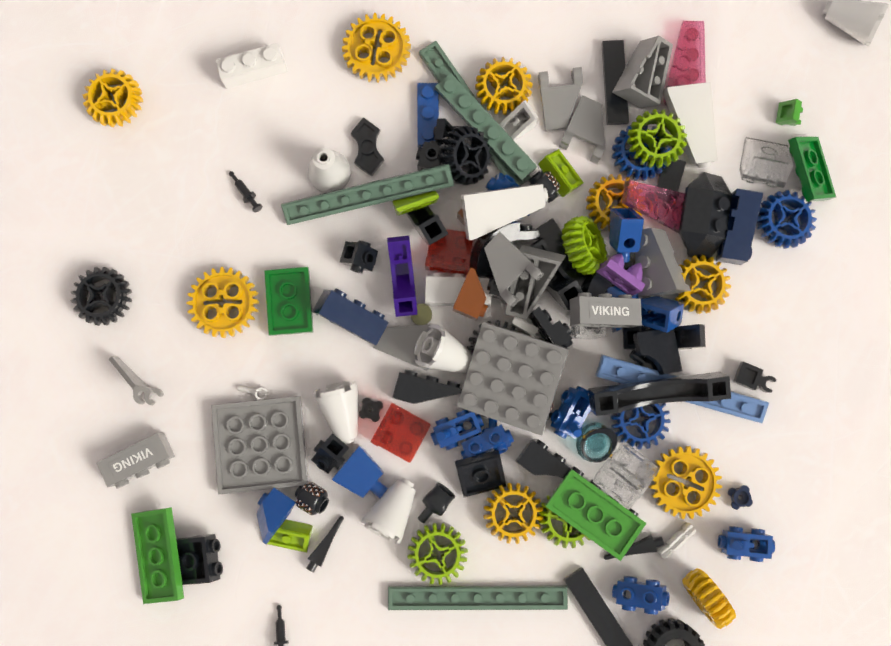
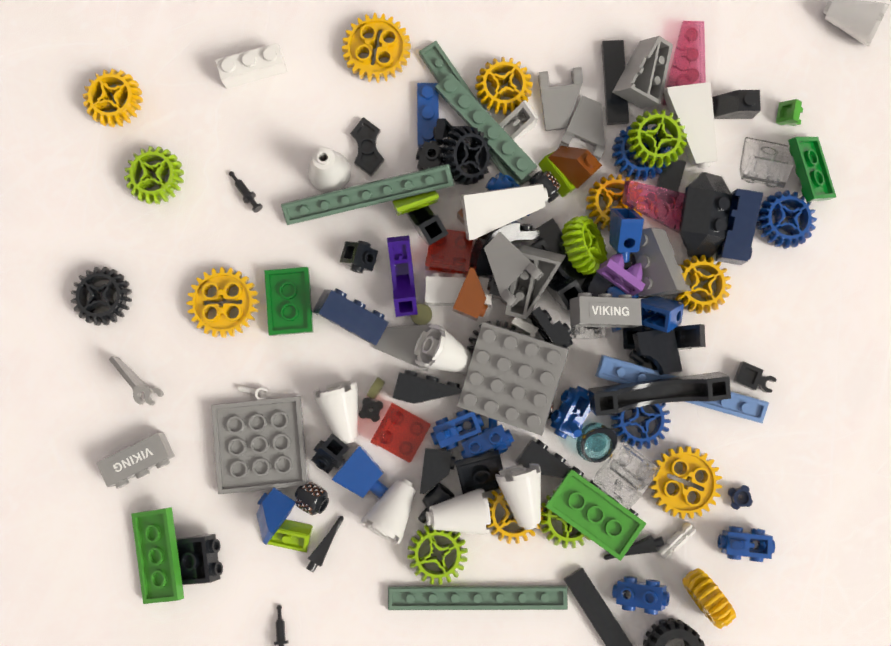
none -> lime gear [124,146,184,205]
none -> olive tile [367,377,385,400]
none -> black slope [420,448,456,494]
none -> white cone [426,488,491,535]
none -> white cone [495,463,541,530]
none -> dark orange slope [548,146,602,189]
none -> black slope [712,90,761,119]

